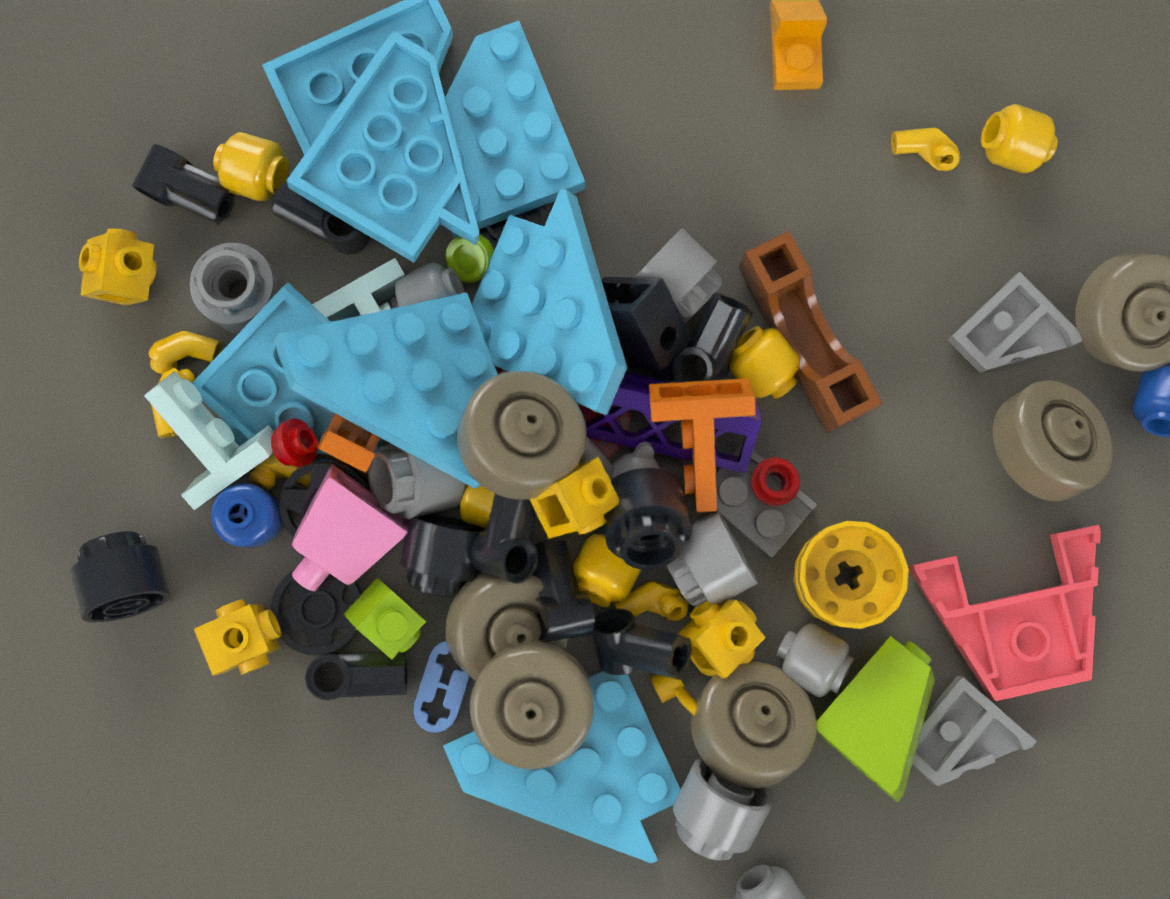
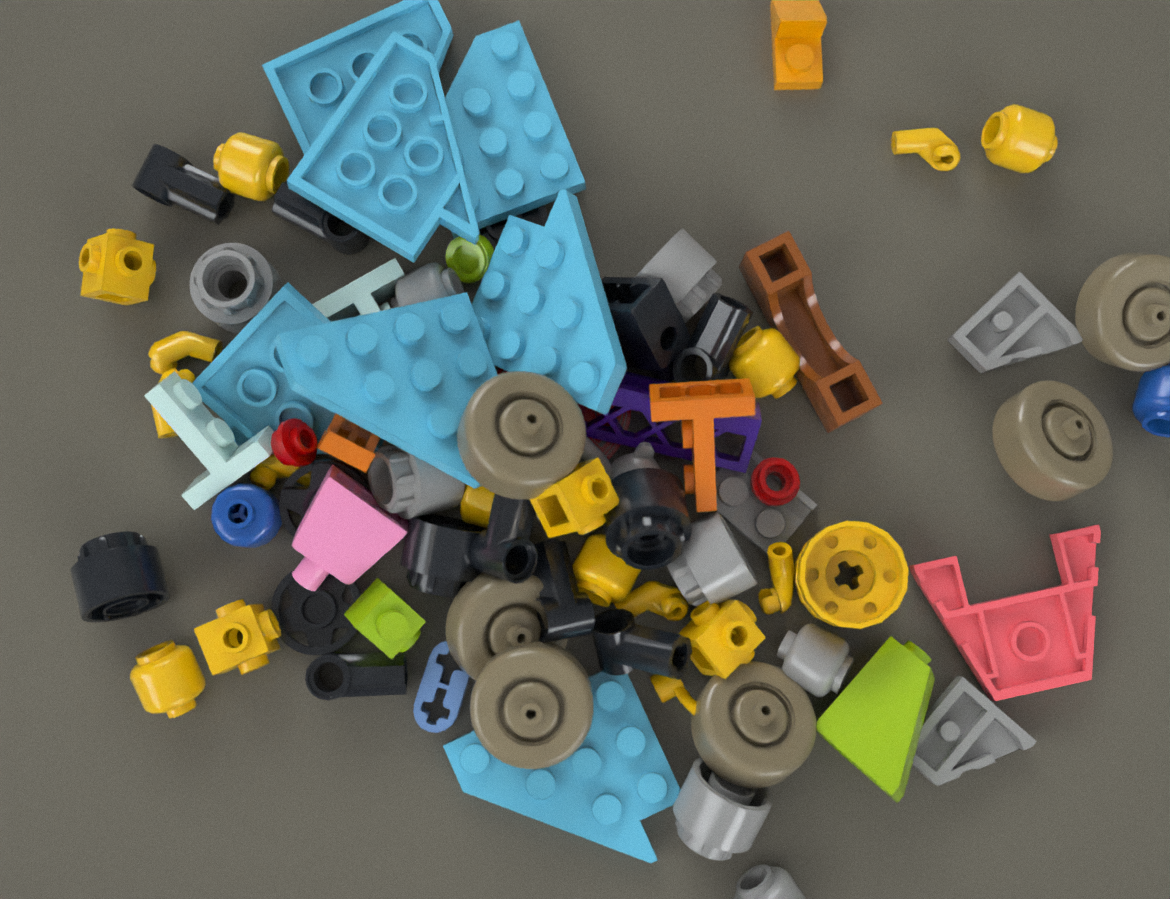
none -> yellow head [130,640,206,718]
none -> yellow arm [758,542,795,615]

